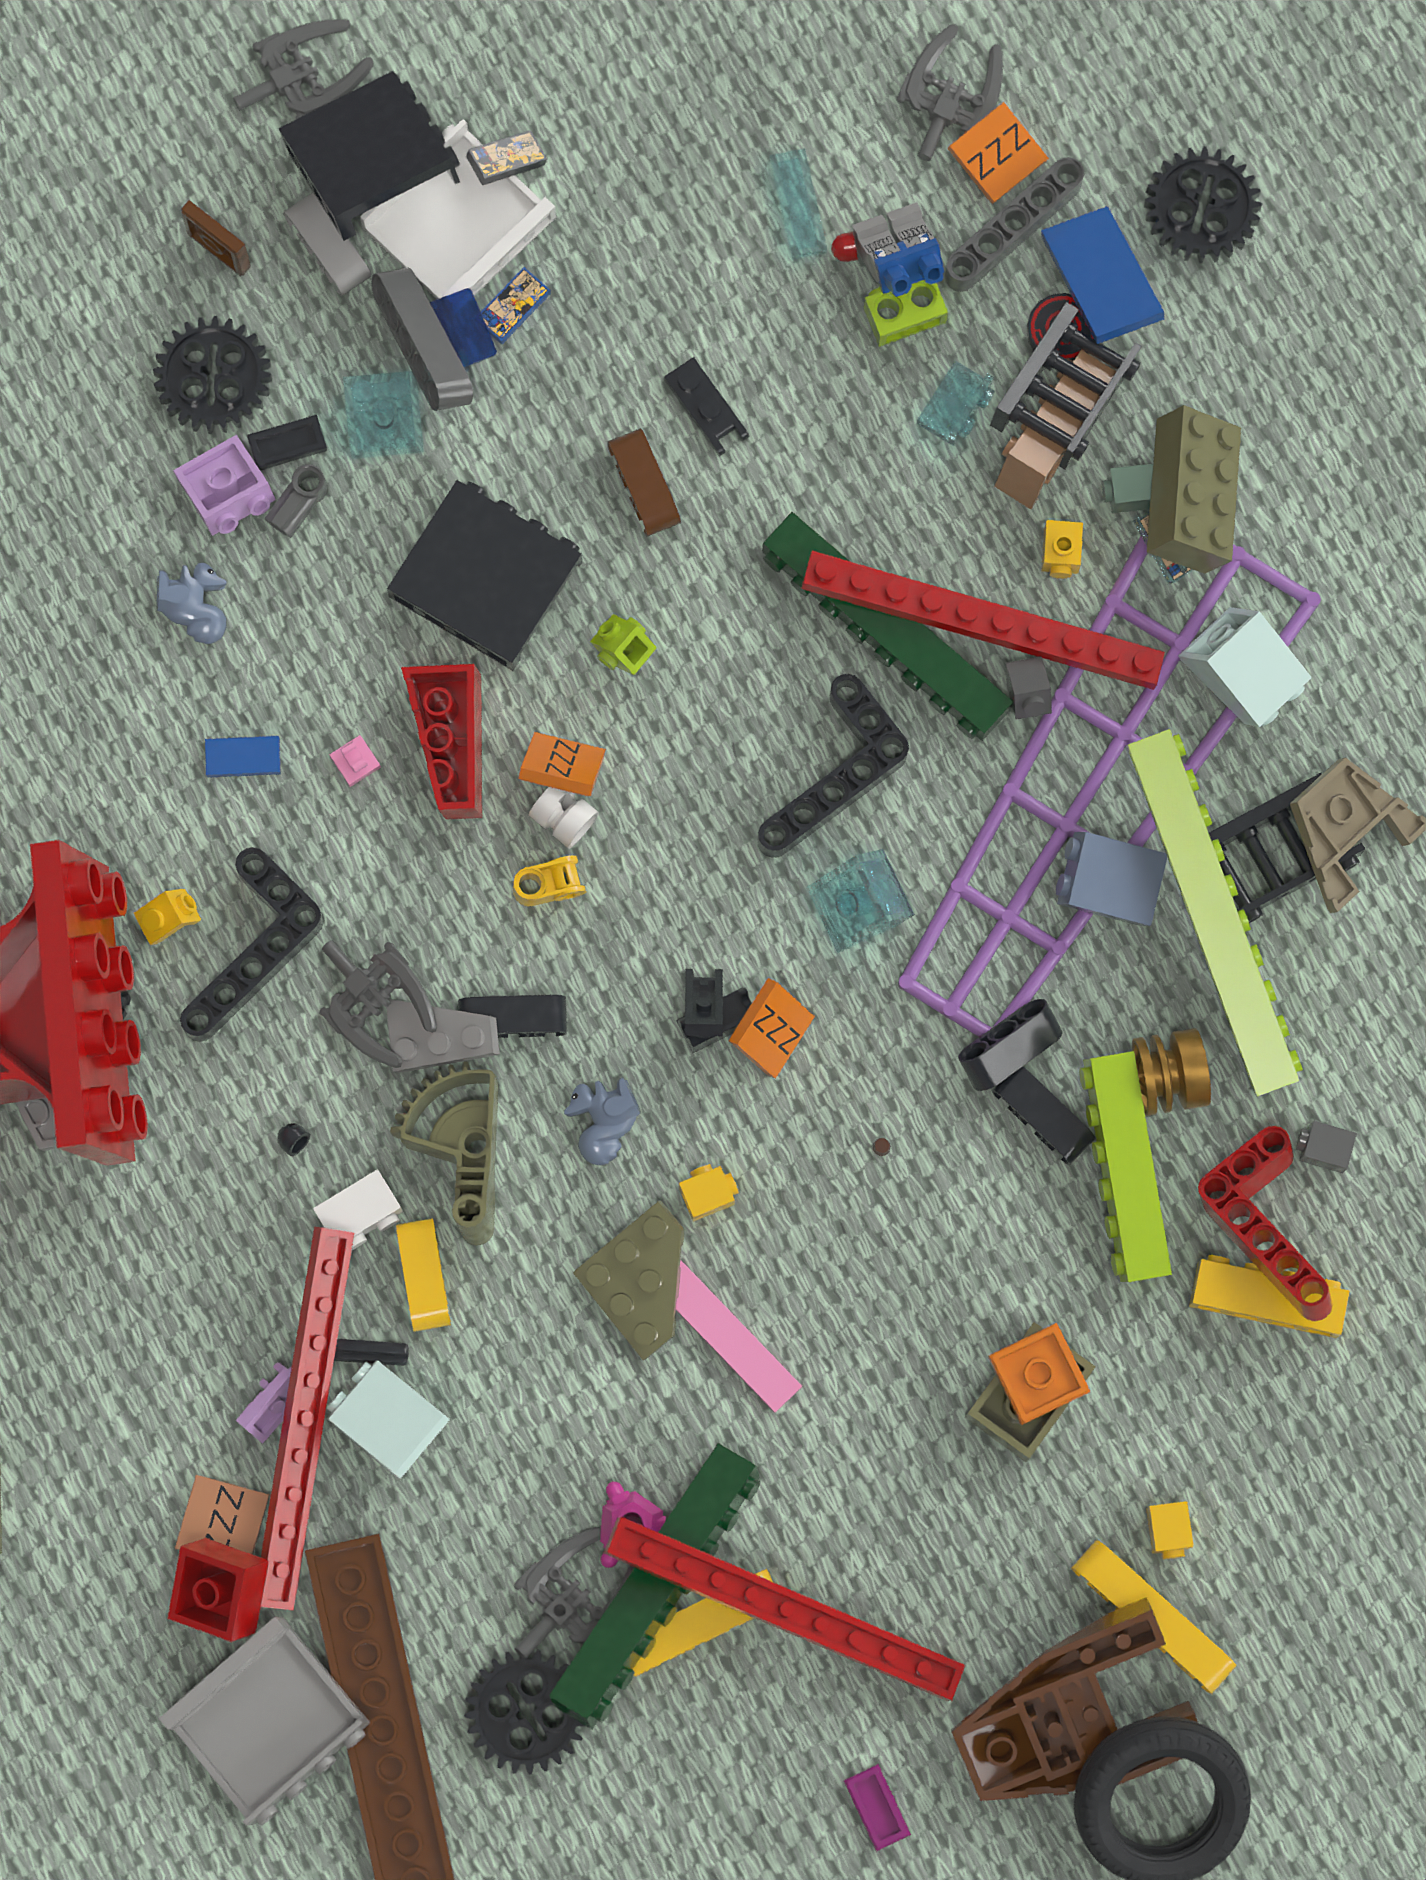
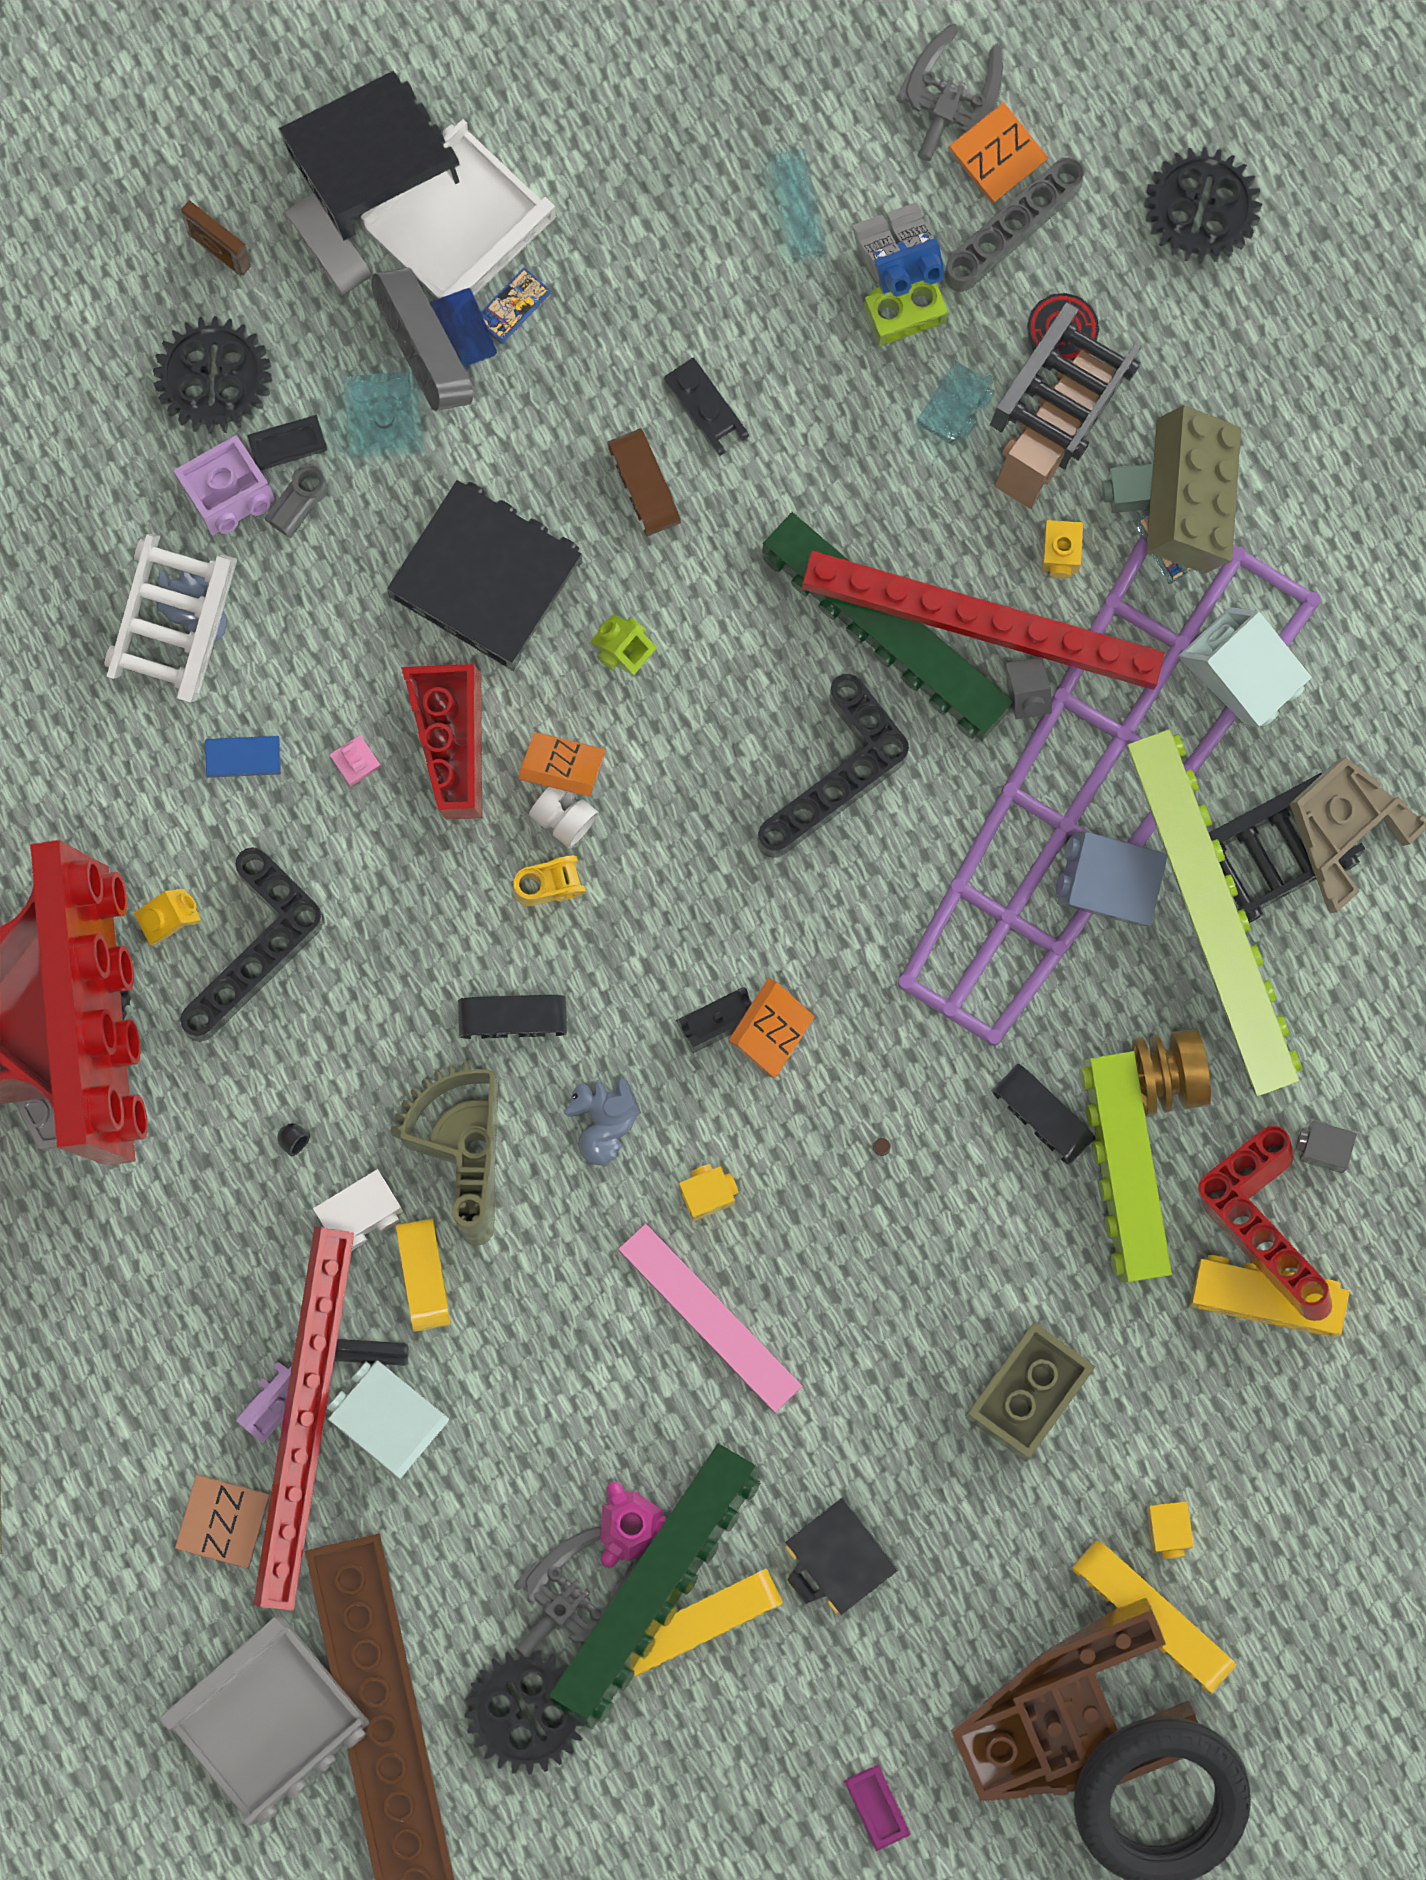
red brick [167,1538,269,1642] -> none
dark grey bar [233,19,374,120] -> none
dark grey bar [320,940,437,1068] -> none
light grey wing [386,999,500,1073] -> none
tile [466,130,547,185] -> none
olive plate [573,1200,684,1361] -> none
red plate [603,1517,965,1701] -> none
black hinge [685,969,723,1038] -> none
clear light blue slope [807,849,915,953] -> none
red hinge [831,232,858,262] -> none
black beam [958,999,1062,1091] -> none
orange tile [988,1323,1091,1426] -> none
blue tile [1041,206,1165,344] -> none
none -> white fence [104,533,238,702]
none -> black piece [785,1497,899,1615]

